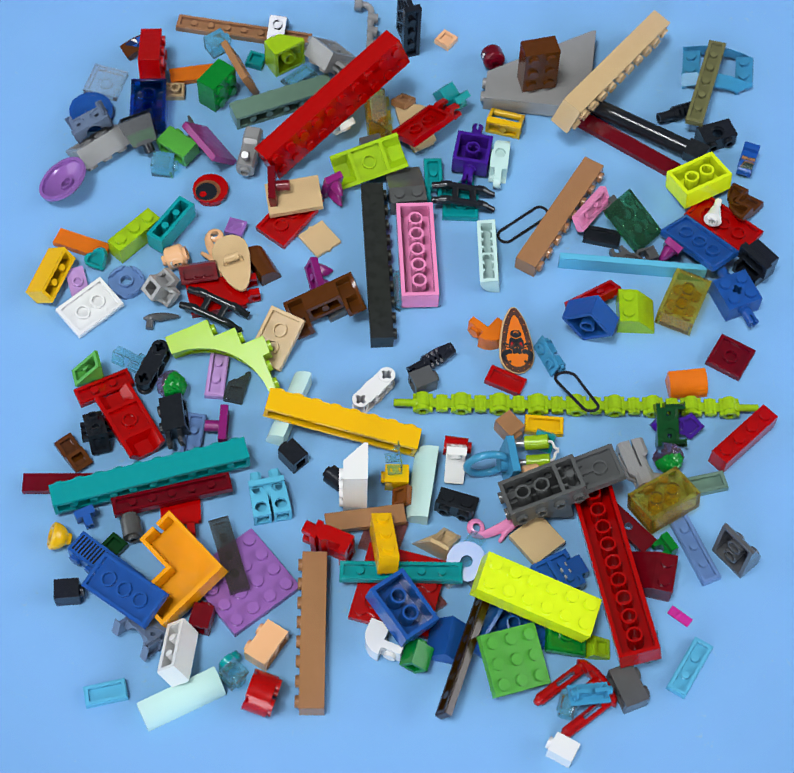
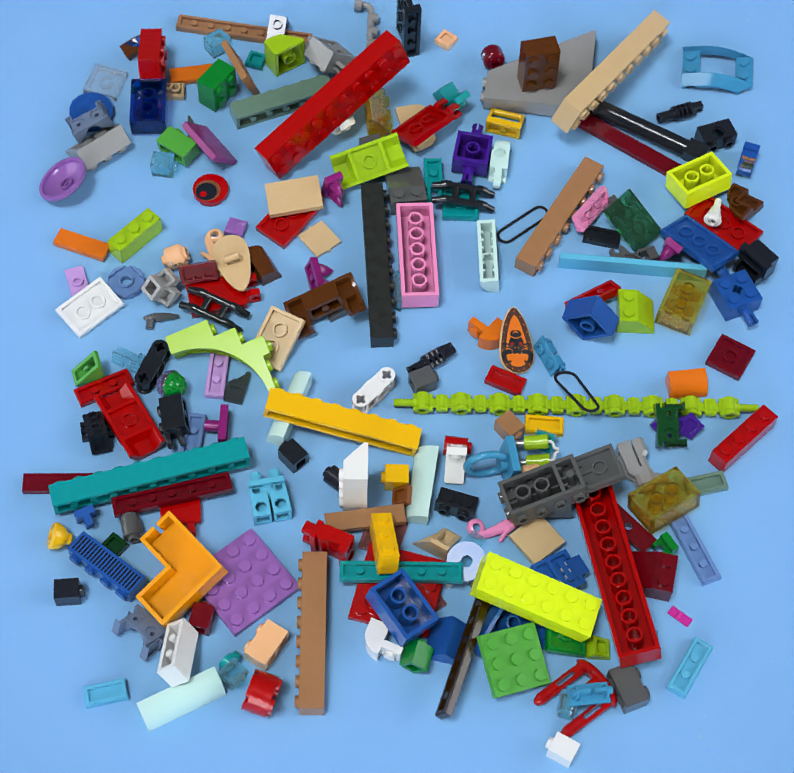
yellow brick [26,247,76,303] -> none
reddish brown slope [54,433,93,473] -> none
blue tile [81,551,169,629] -> none
teal tile [84,247,108,271] -> none
black torso [118,108,158,154] -> none
teal brick [147,196,196,254] -> none
clear smoke tile [208,515,250,595] -> none
light grey piece [236,126,263,176] -> none
dark red tile [267,166,290,207] -> none
clear light blue tile [281,63,318,85] -> none
clear light blue piece [385,441,402,475] -> none
medium nougat tile [391,93,416,110] -> none
piece [652,443,684,474] -> none
olive tile [685,40,726,127] -> none
dark grey slope [712,523,761,578] -> none

